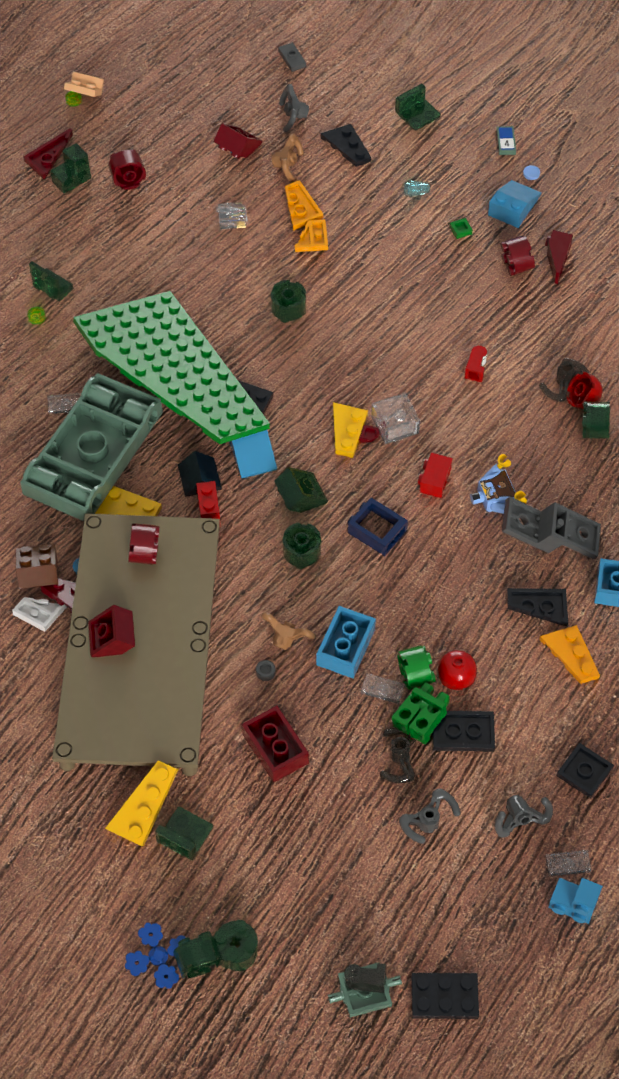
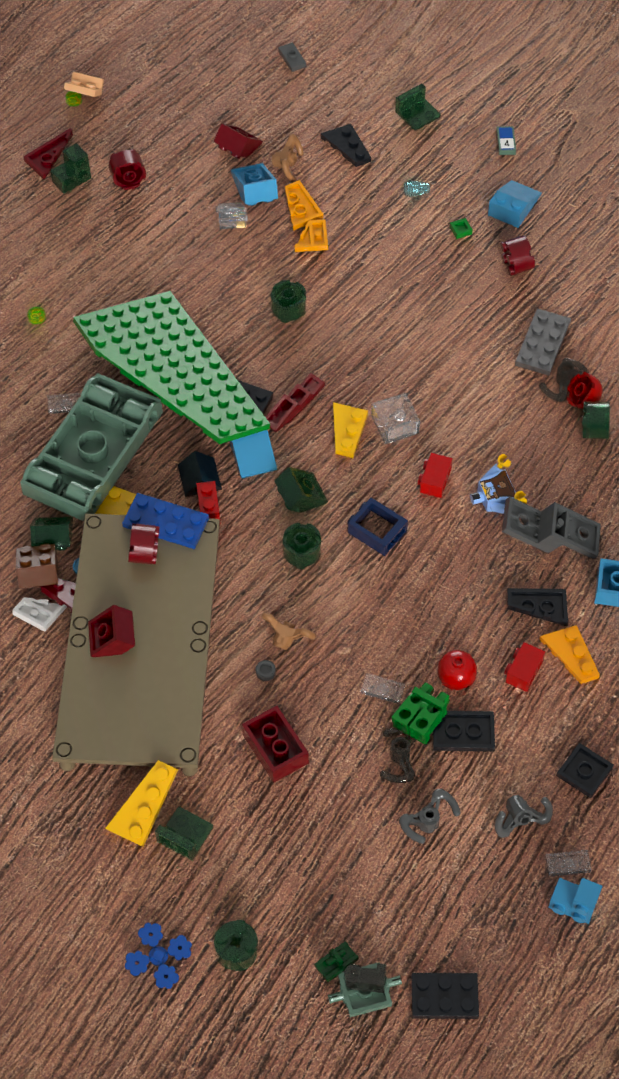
clear green bracket [29,261,73,302] -> none
clear green brick [173,931,223,979] -> none
dark grey piece [279,84,309,132] -> none
dark azure brick [316,606,376,679] -> none
dark red tile [359,425,382,443] -> none
green brick [397,645,436,690] -> none
red leg [464,346,487,383] -> none
light blue piece [523,165,540,180] -> none
dark red slope [545,230,573,284] -> none
none -> clear green slope [30,516,73,550]
none -> blue plate [122,493,209,549]
none -> dark azure slope [230,163,278,206]
none -> dark red slope [265,373,325,432]
none -> dark green hips [314,941,359,982]
none -> red brick [504,642,546,692]
none -> flat silver plate [515,308,571,376]

